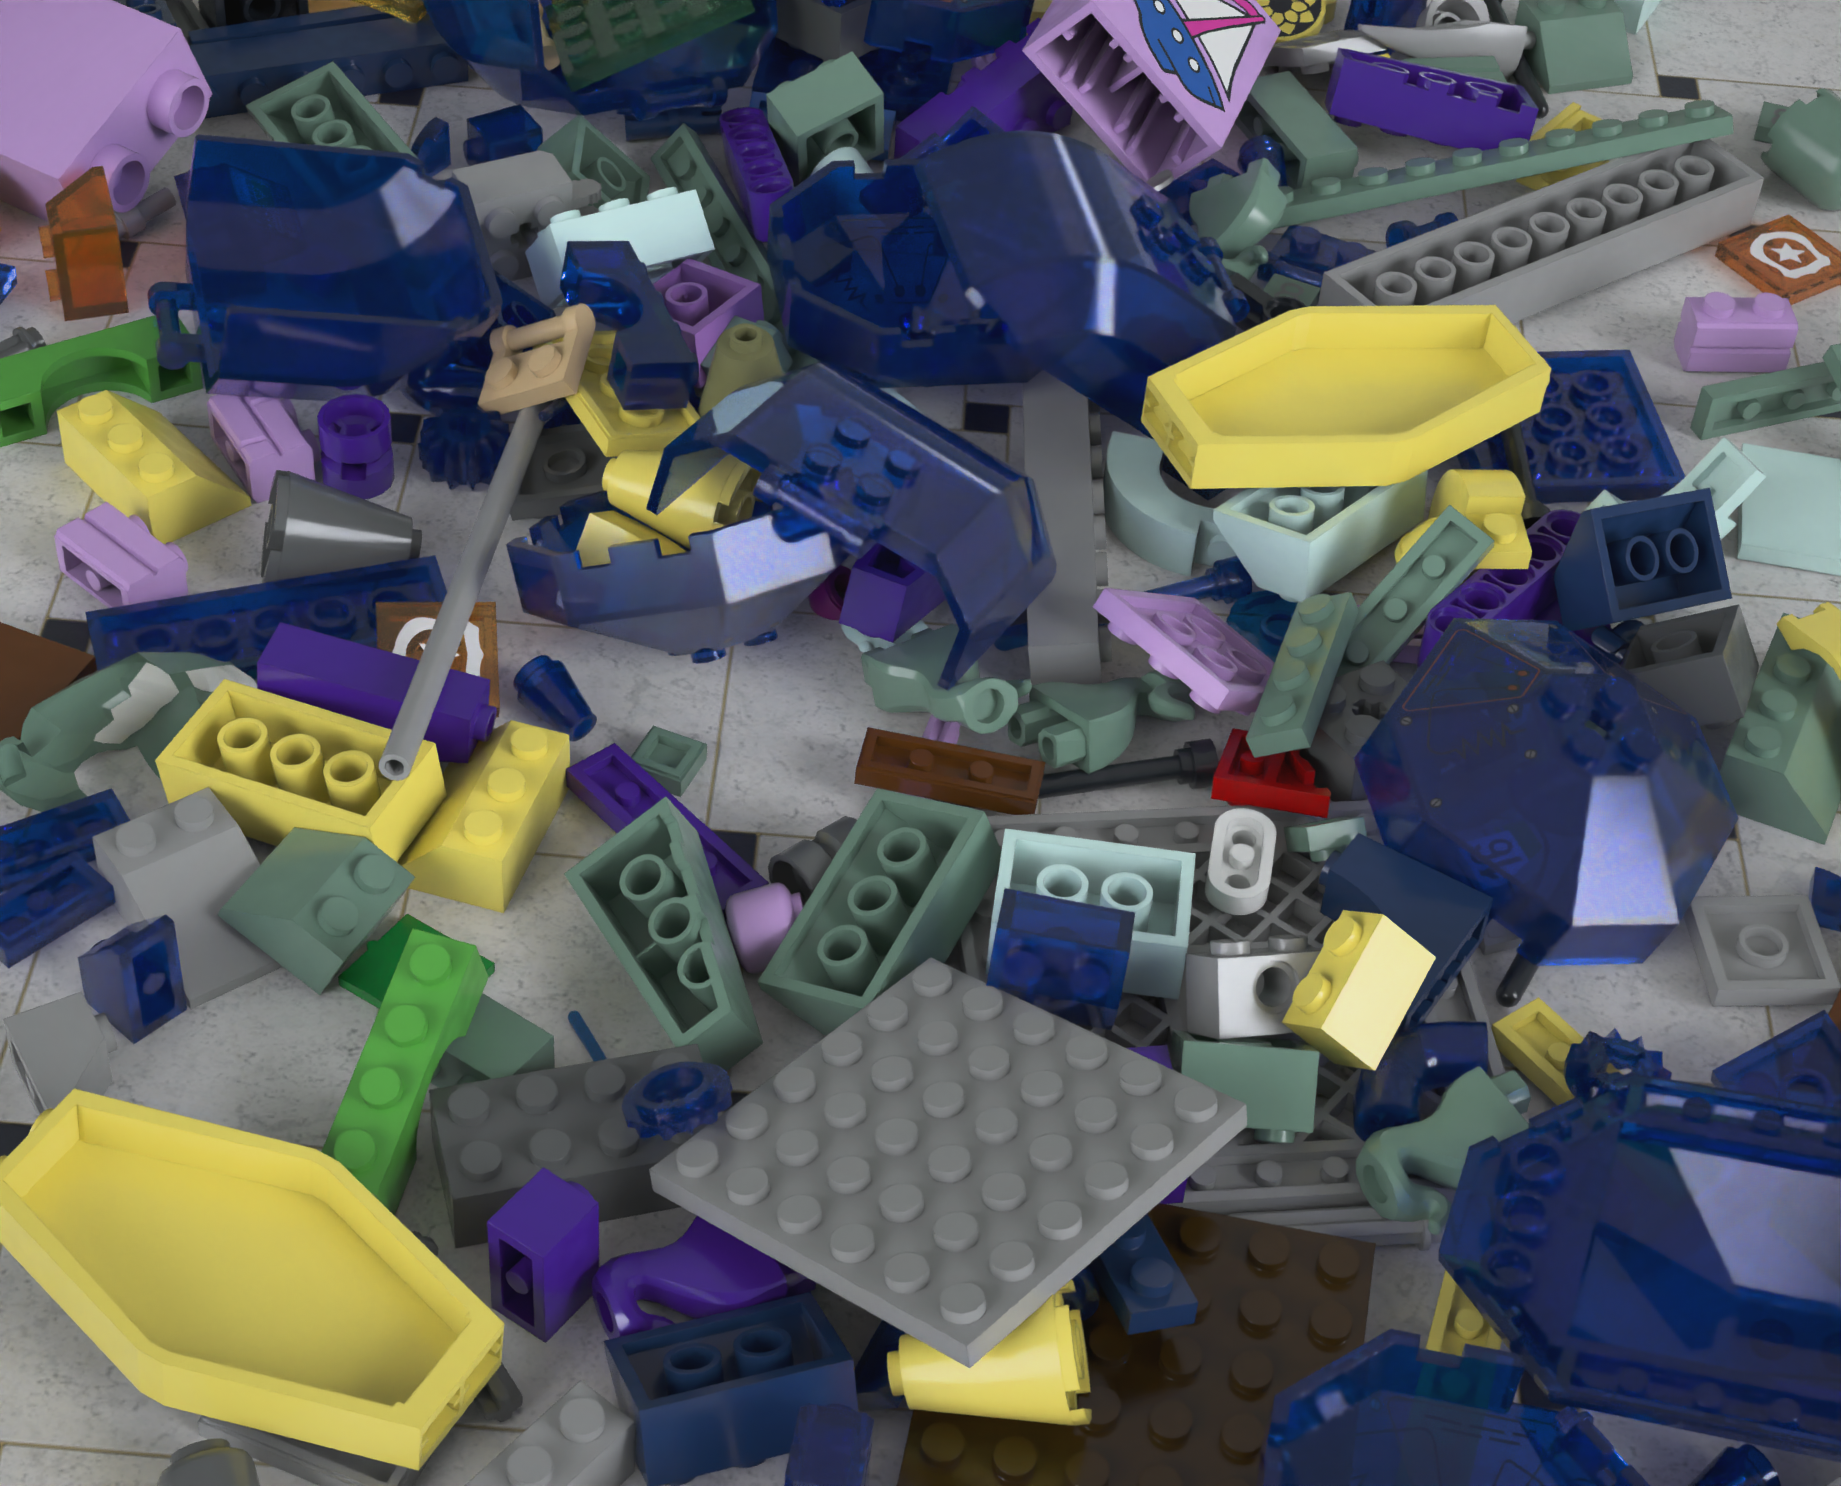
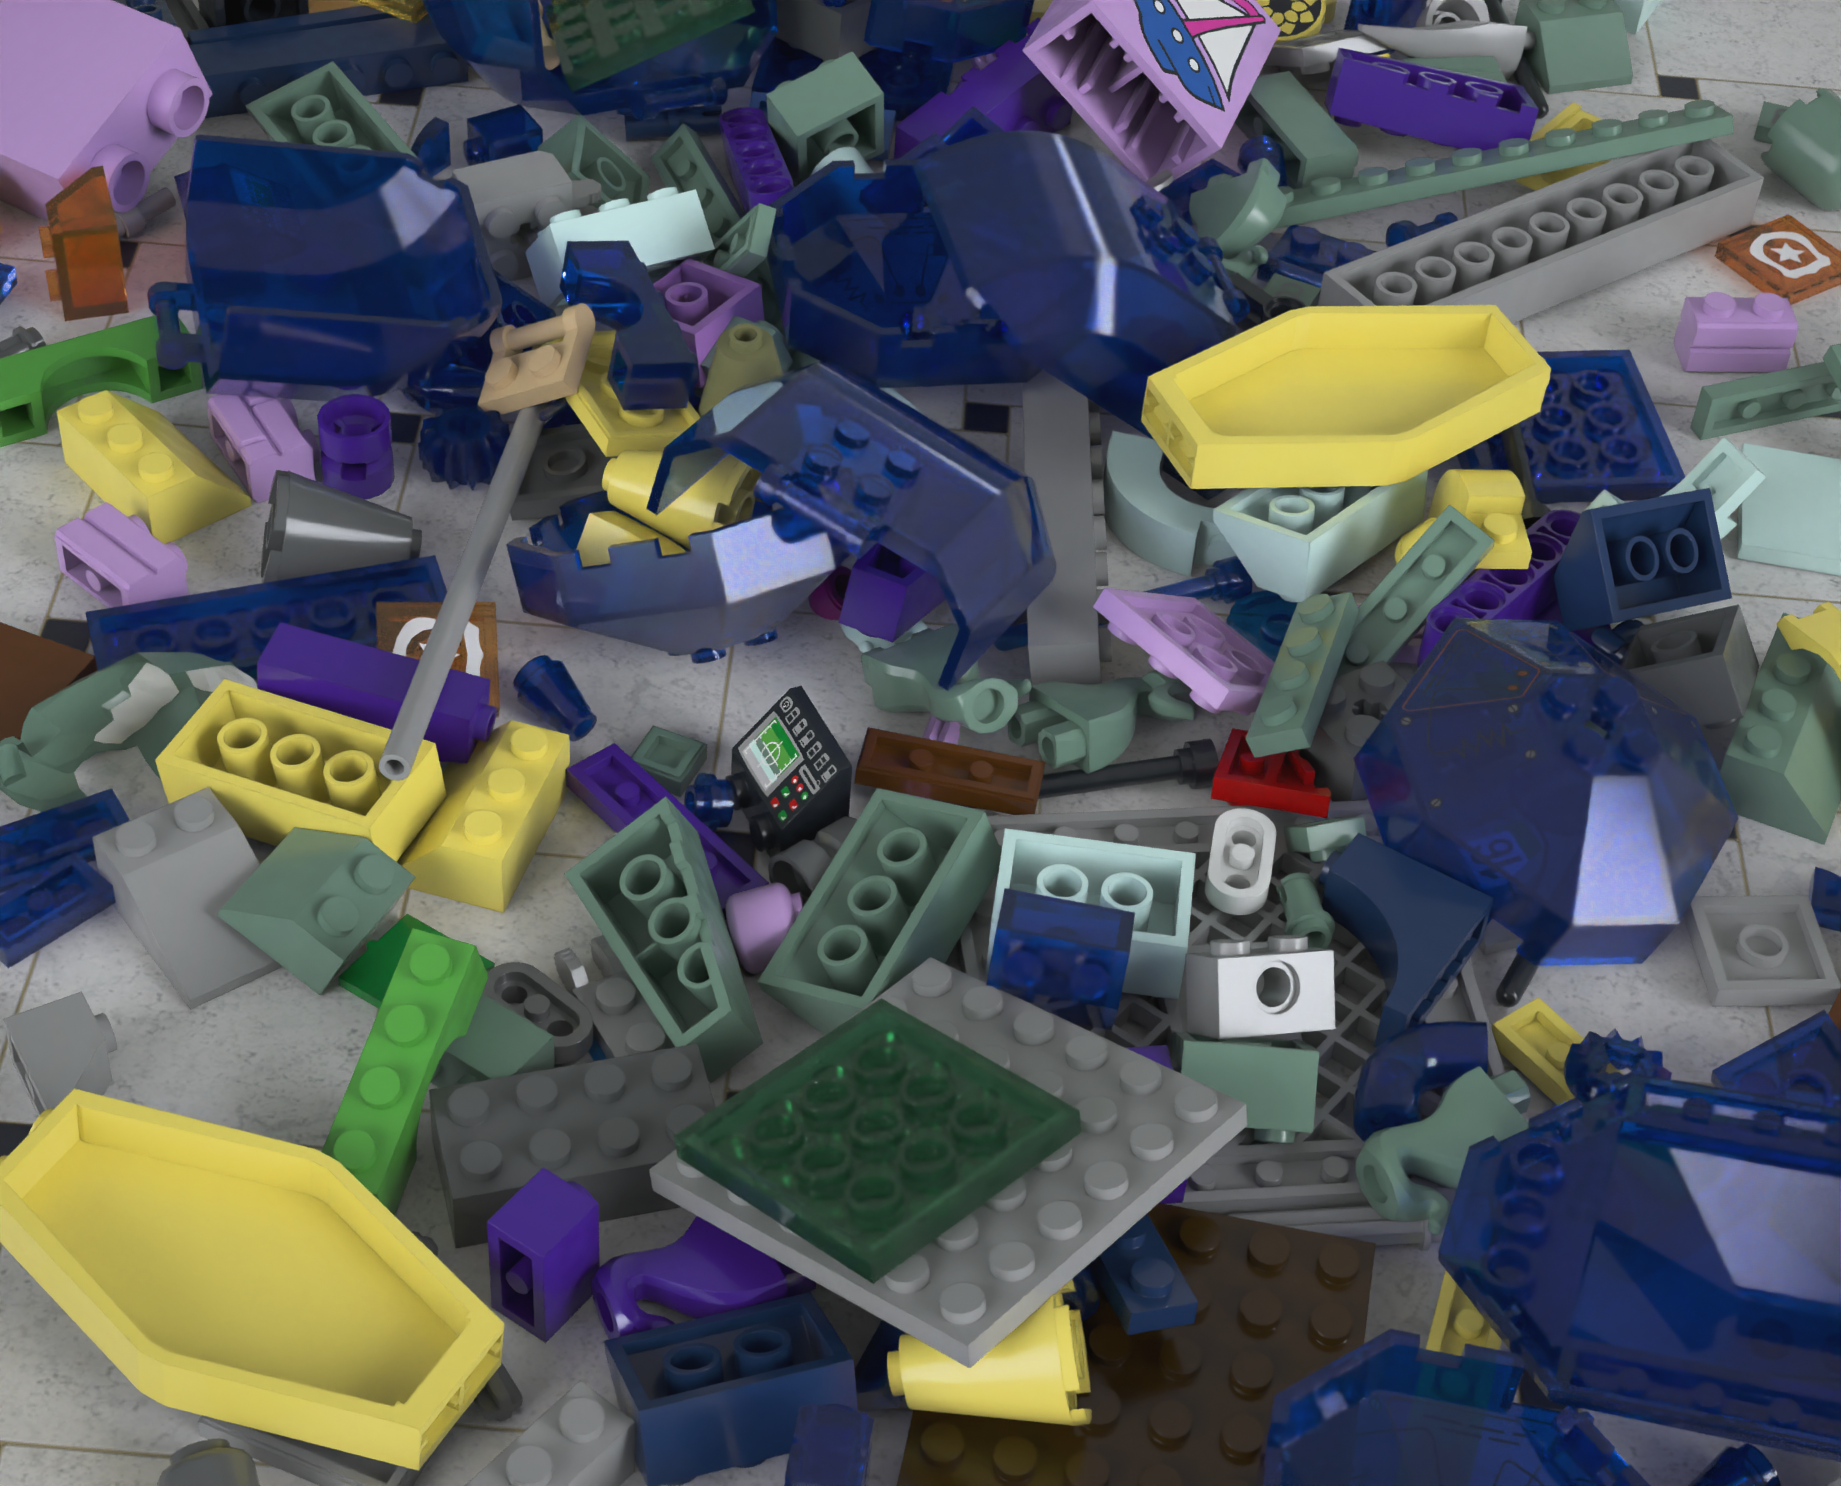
clear blue slope [78,914,187,1044] -> none
clear blue gear [622,1061,733,1140] -> none
light yellow brick [1282,910,1436,1071] -> none
none -> flat silver plate [483,962,593,1064]
none -> light grey hinge [554,935,675,1059]
none -> clear green plate [674,998,1082,1284]
none -> clear blue plate [684,773,734,832]
none -> sand green tile [703,203,776,278]
none -> black slope [725,685,852,859]
none -> sand green pin [1276,872,1335,949]

